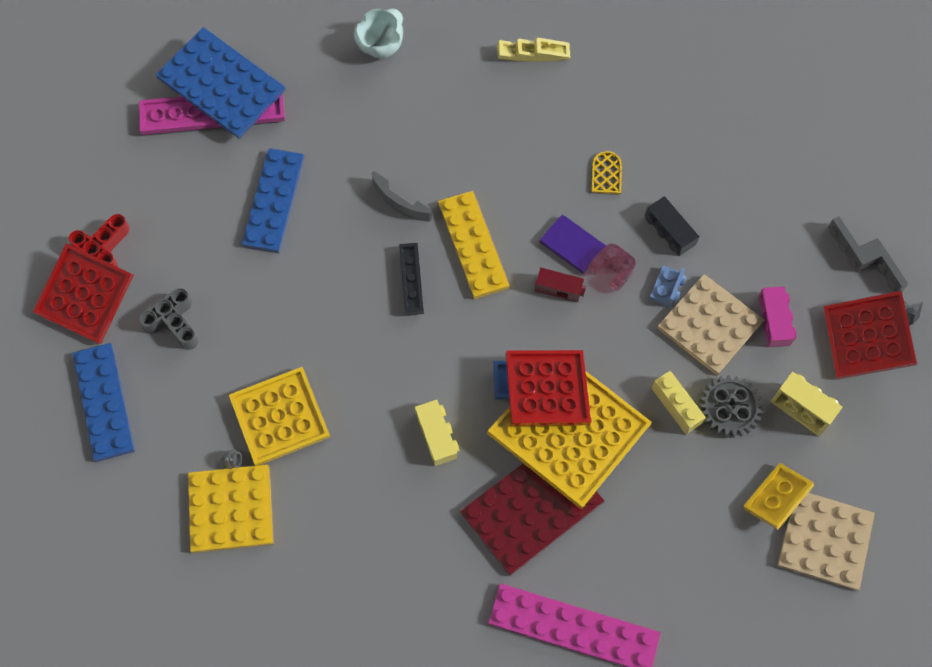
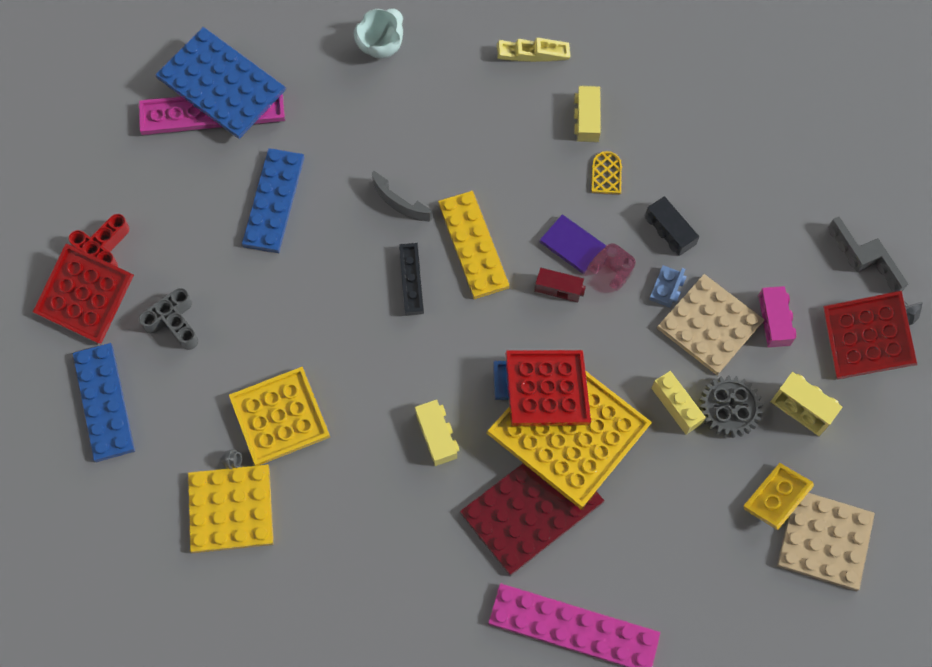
none -> light yellow brick [574,86,601,142]

